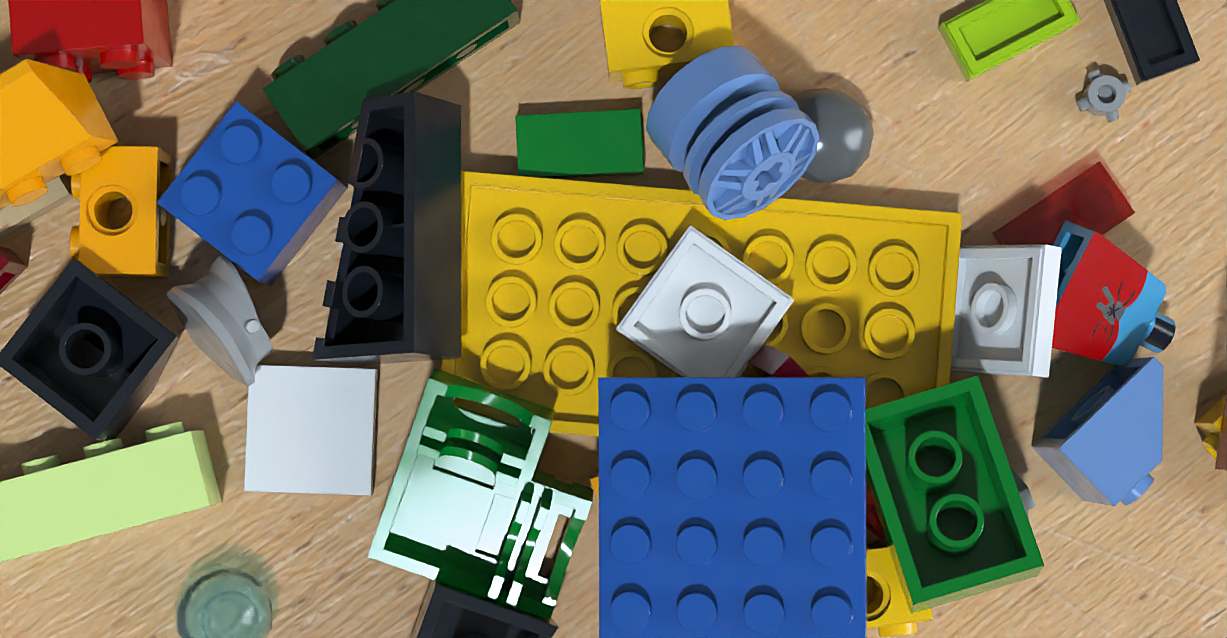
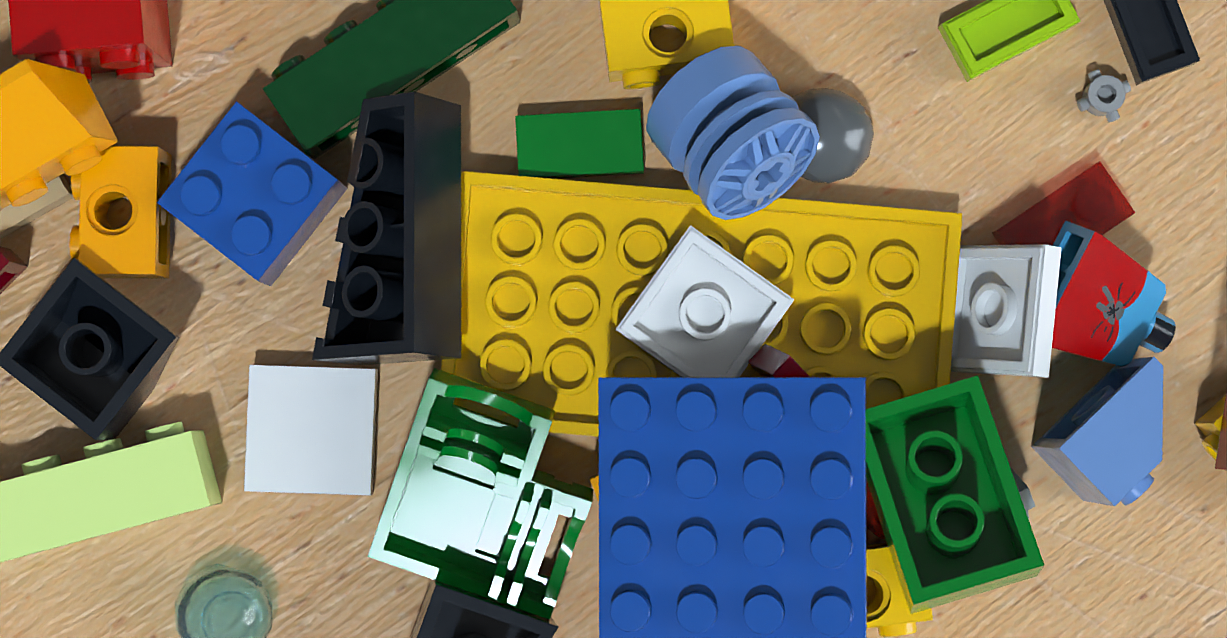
light grey hat [167,255,273,387] -> none

